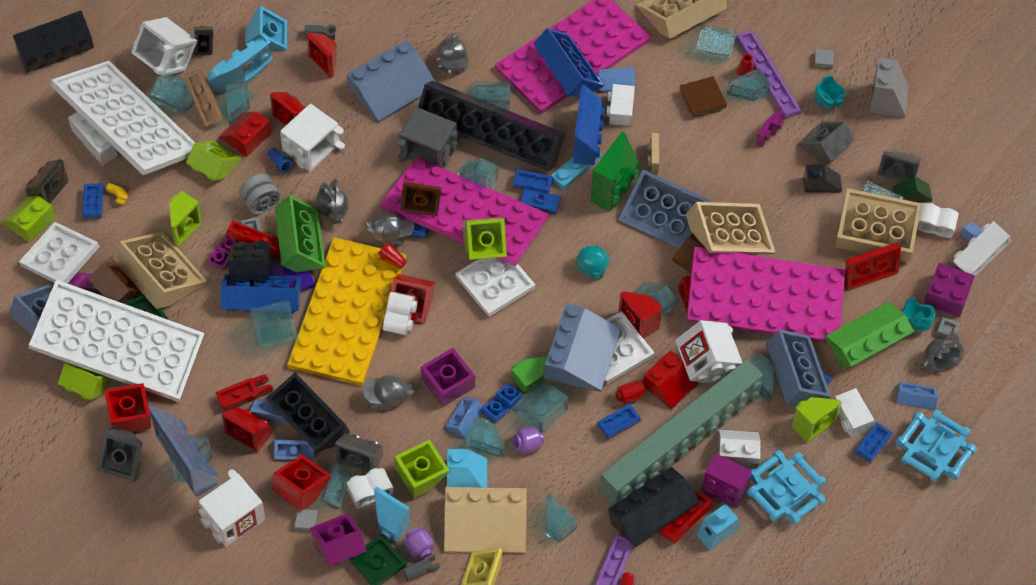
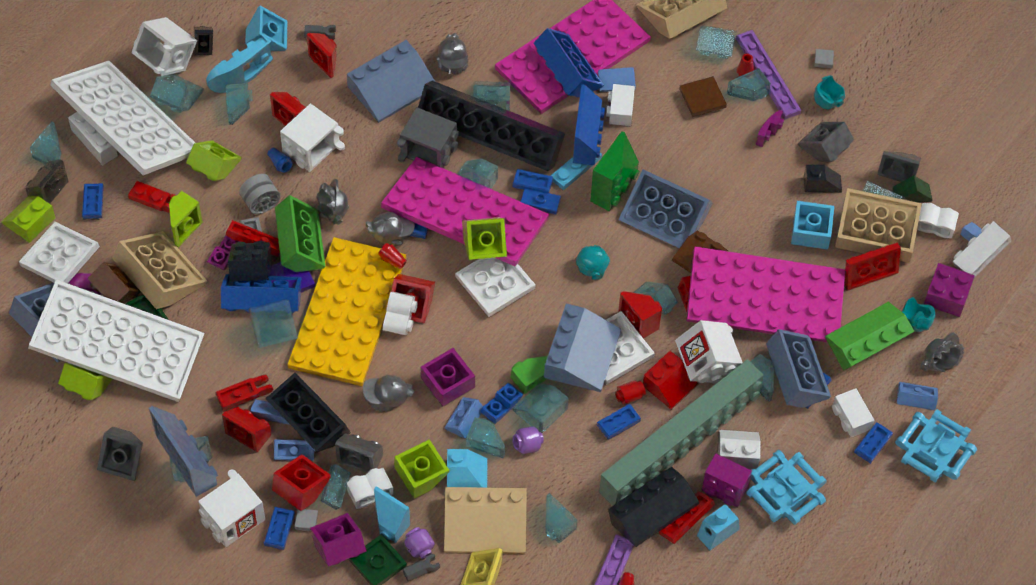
black slope [13,10,94,73] -> none
red slope [104,383,151,432] -> none
yellow arm [106,183,128,205] -> none
medium nougat plate [184,69,224,127] -> none
red slope [219,111,271,157] -> none
reddish brown slope [400,181,442,216] -> none
tan plate [647,133,659,174] -> none
tan slope [686,202,775,254] -> none
lime slope [792,397,842,443] -> none
light grey slope [869,58,909,118] -> none
light grey tile [936,317,961,338] -> none
none -> clear light blue slope [30,121,62,167]
none -> red hinge [128,181,175,213]
none -> blue plate [264,507,295,550]
none -> medium azure brick [791,201,834,249]

